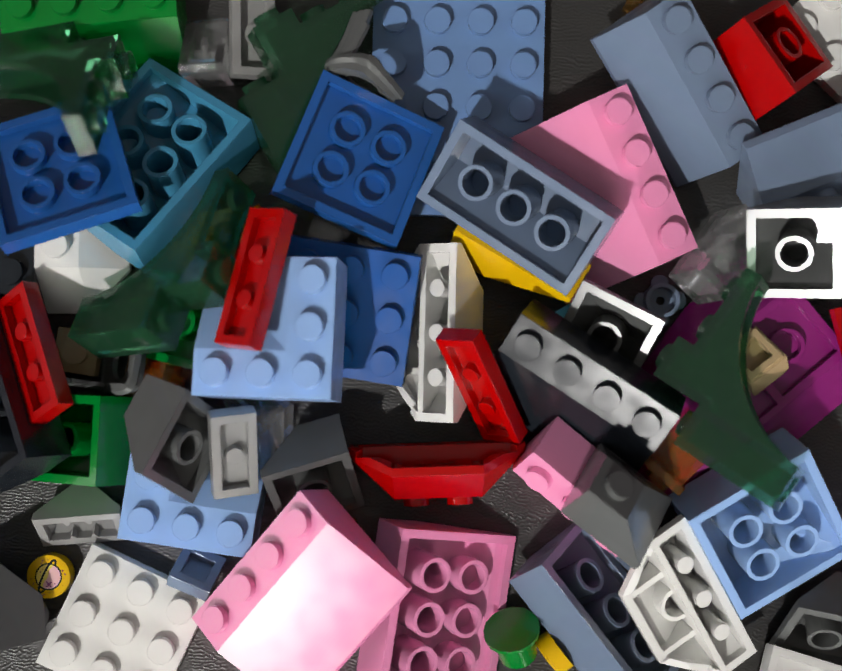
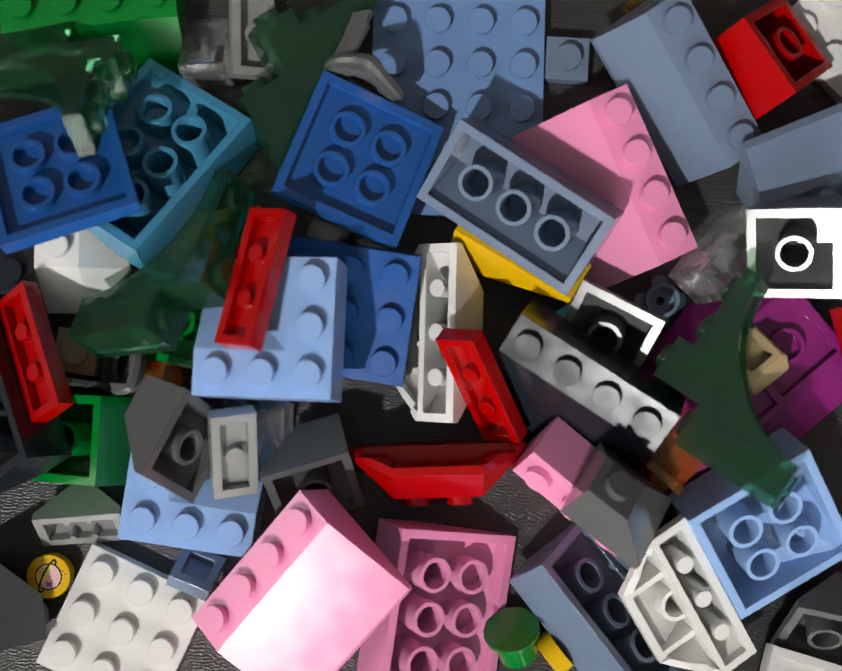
none -> sand blue plate [544,36,590,85]

